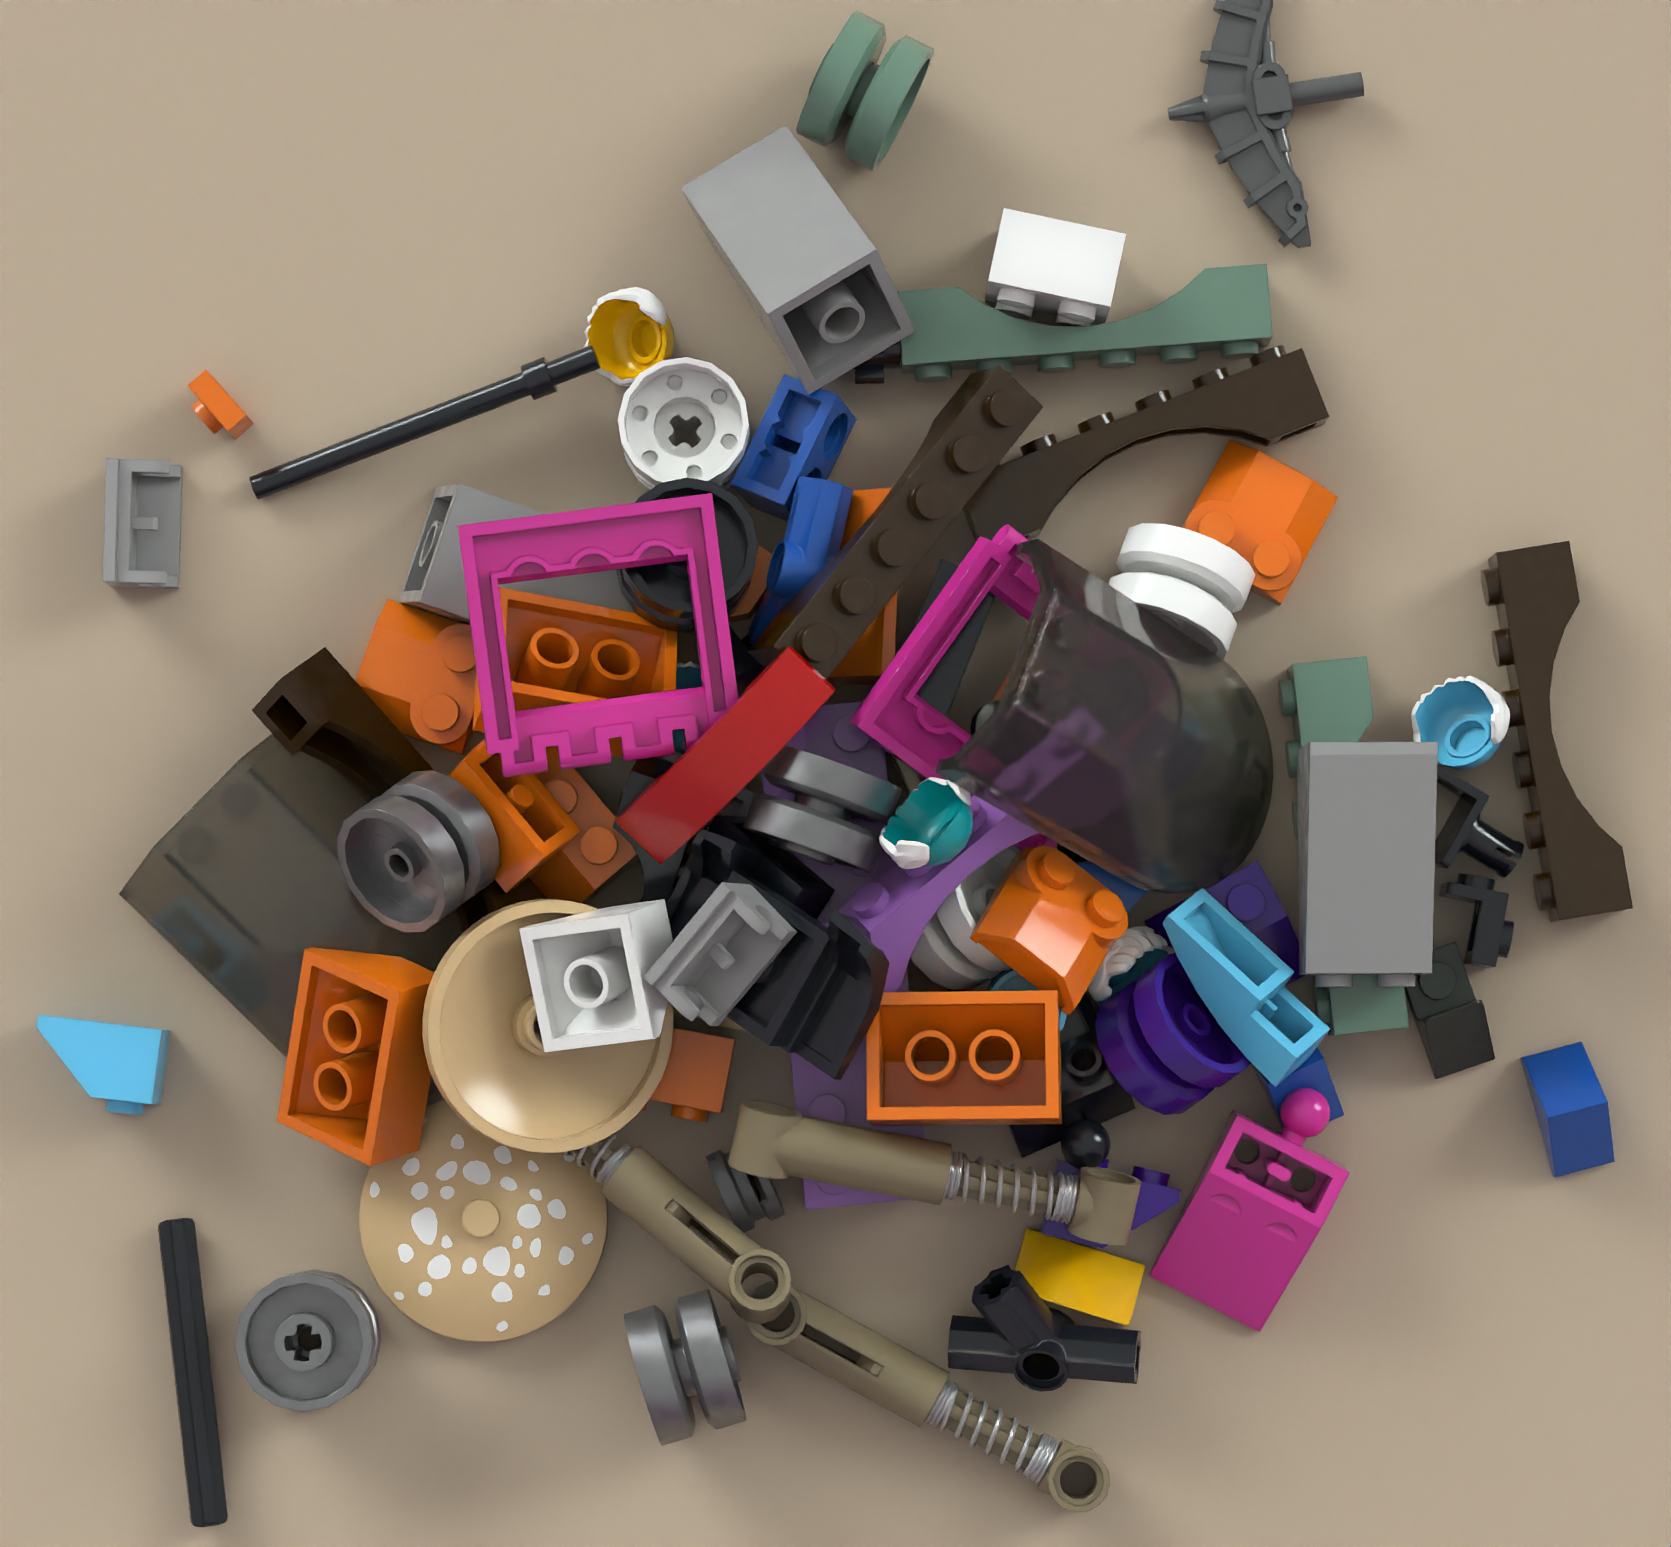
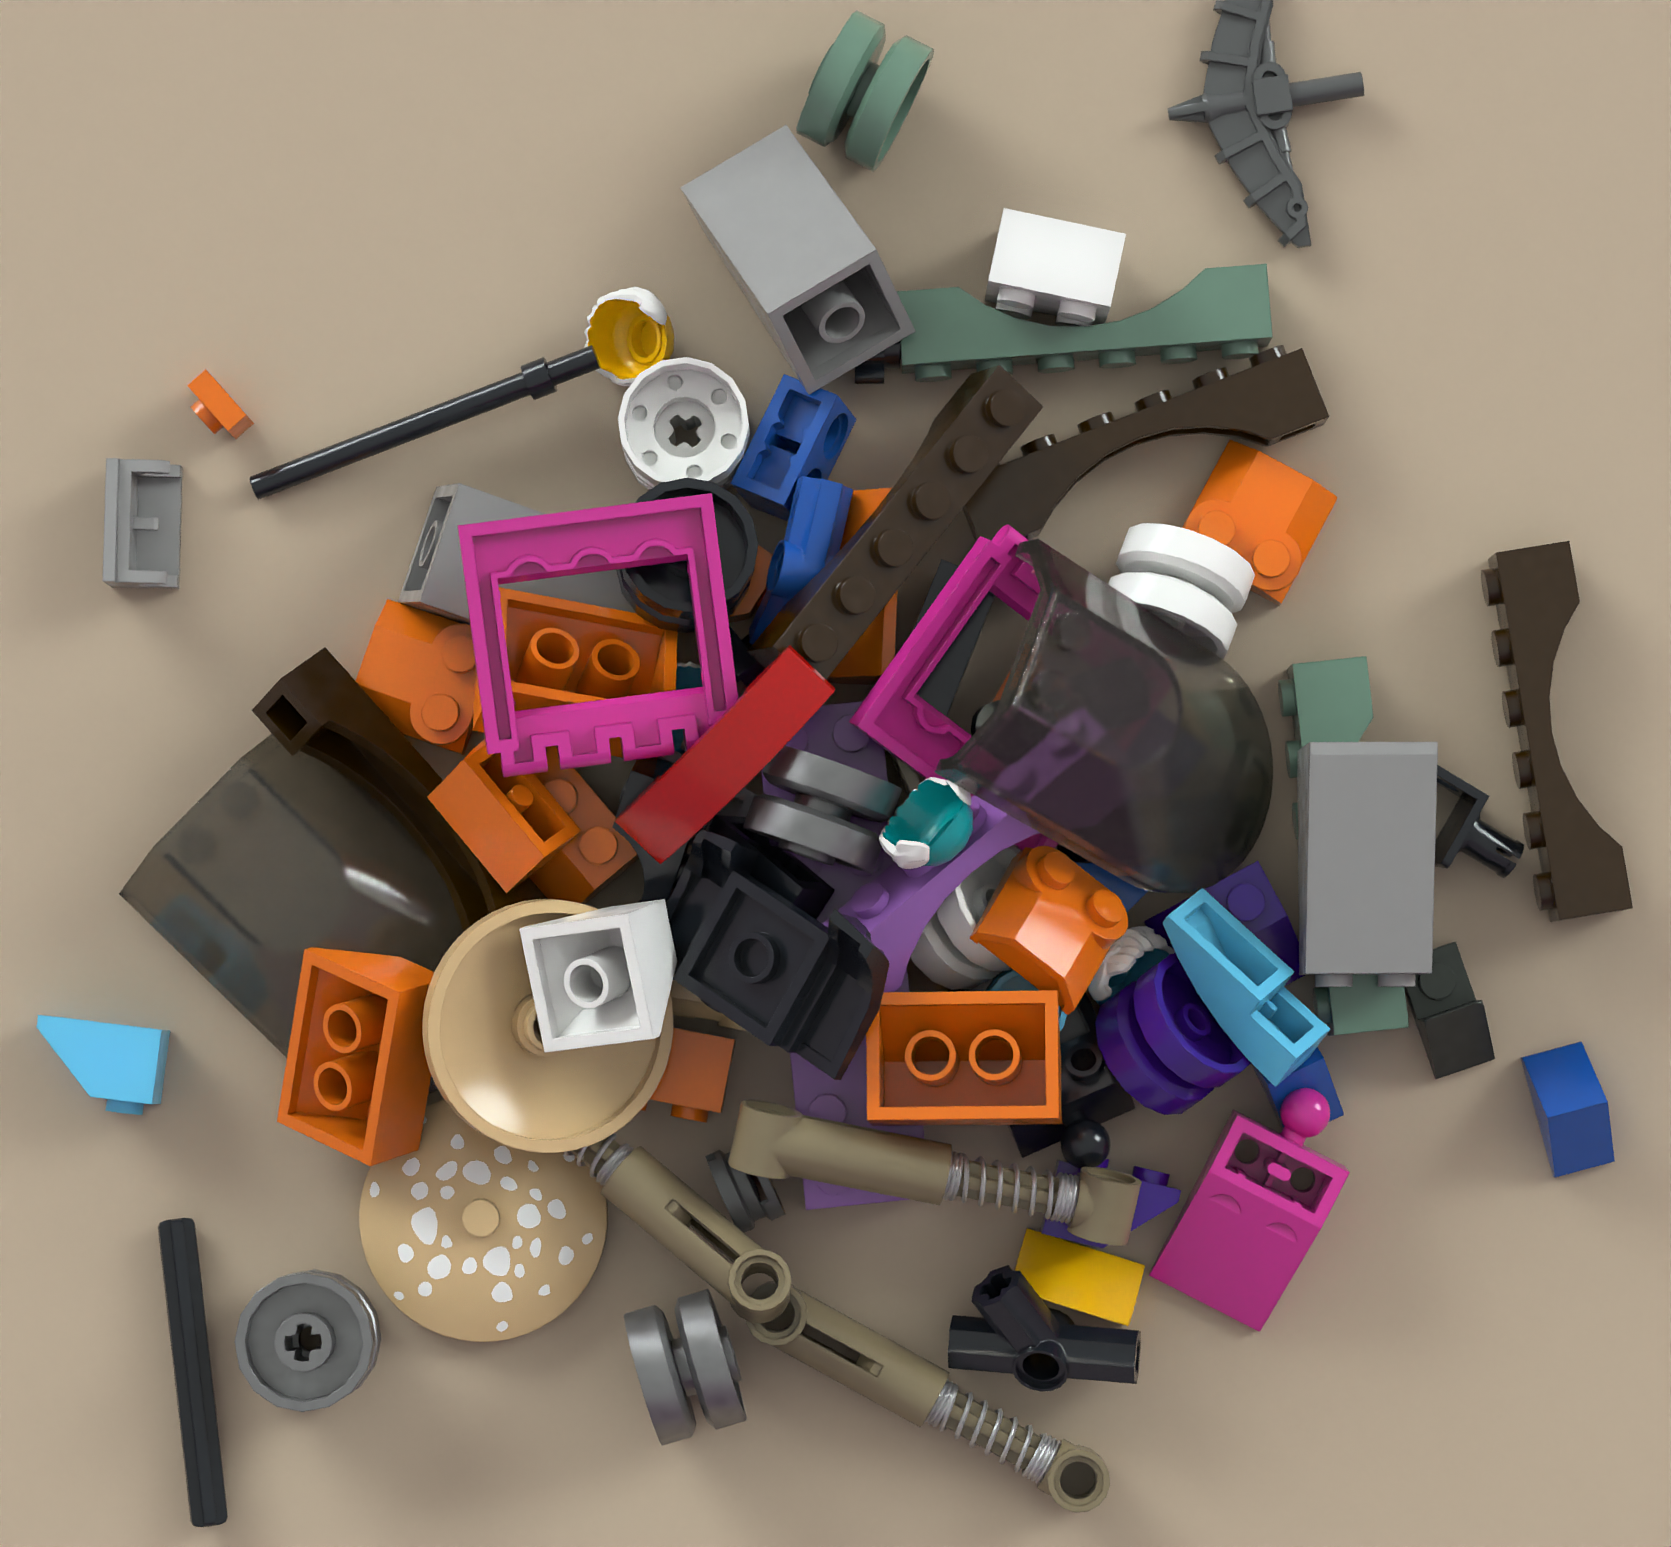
flat silver wheel [337,770,500,933] -> none
light grey hinge [643,882,797,1026] -> none
medium azure hair [1411,676,1510,771] -> none
black bracket [1439,873,1514,969] -> none

